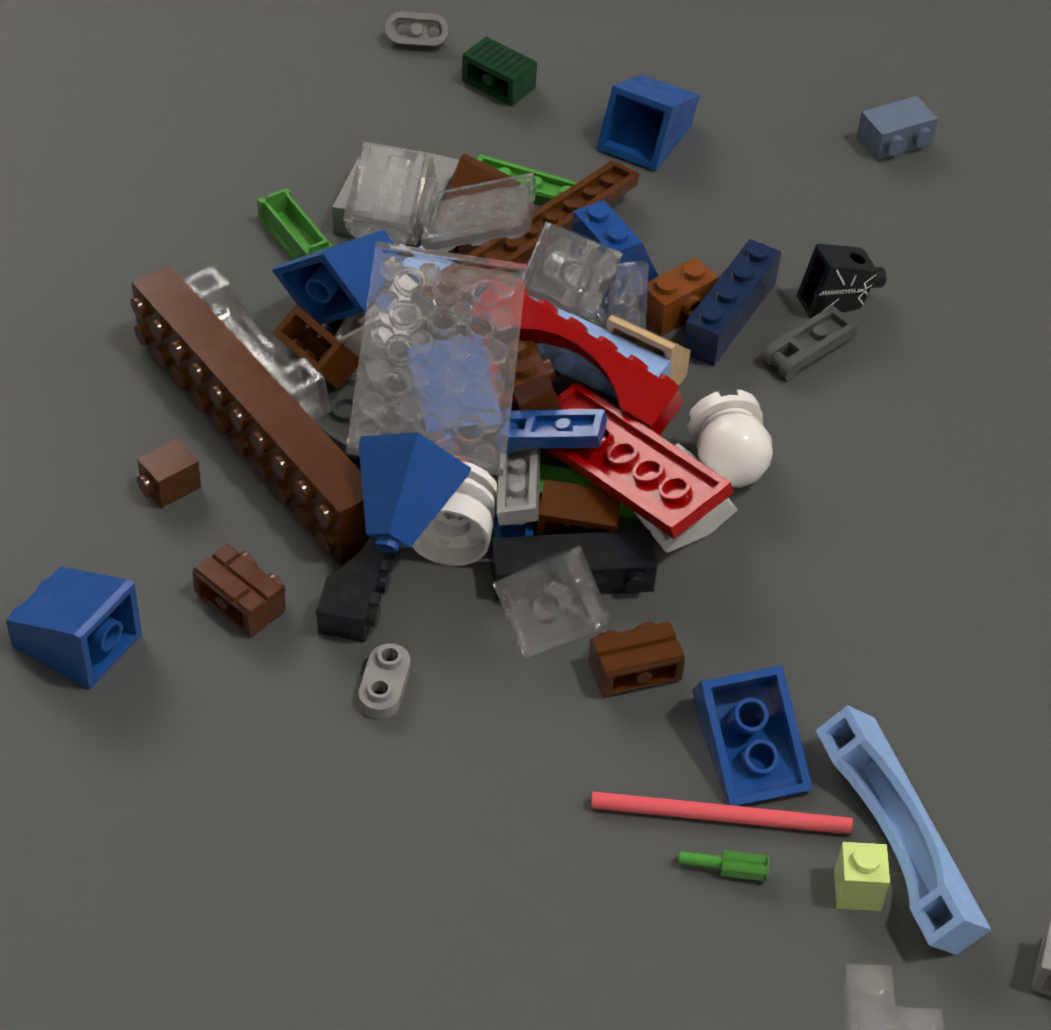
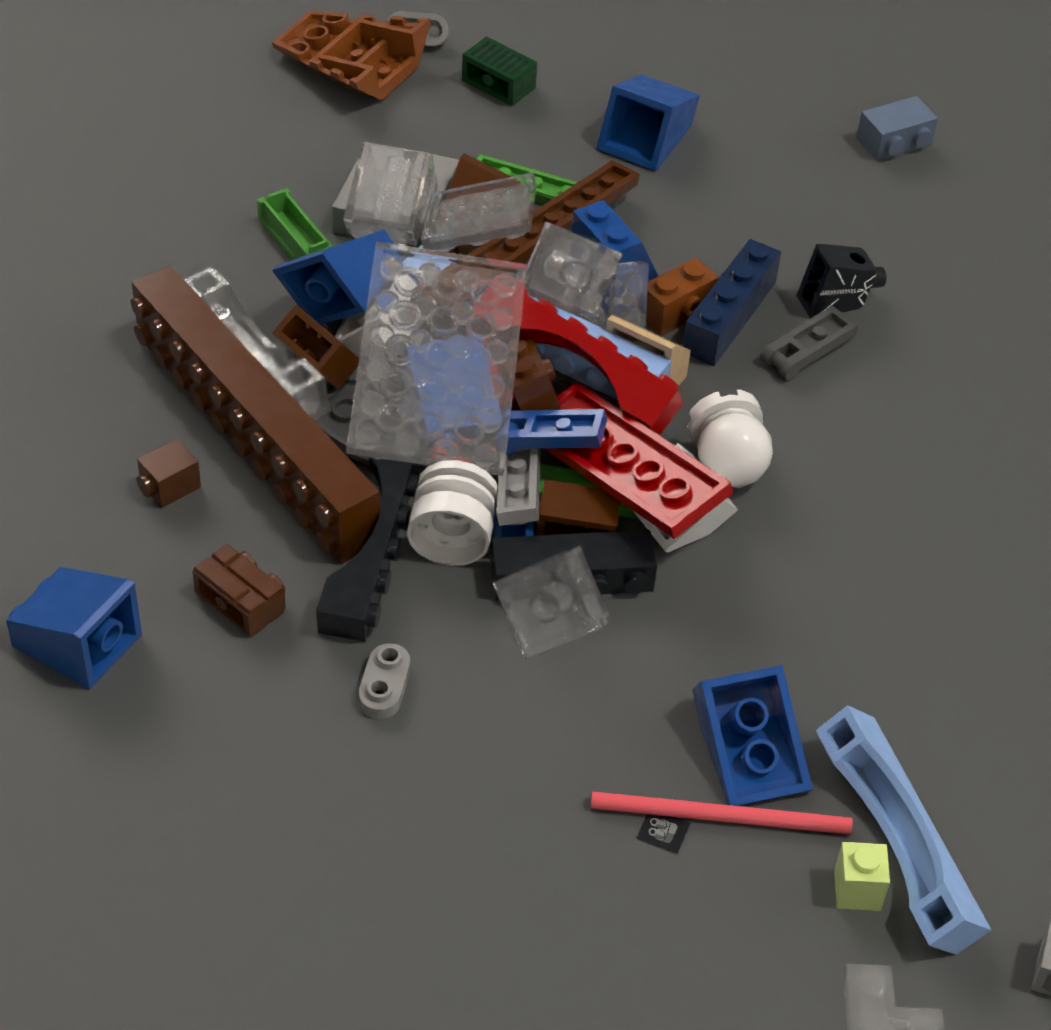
blue slope [359,432,471,553] -> none
reddish brown brick [588,621,685,697] -> none
bright green axle [677,850,770,882] -> none
none -> dark orange wedge [272,11,431,100]
none -> black sticker [637,814,691,854]

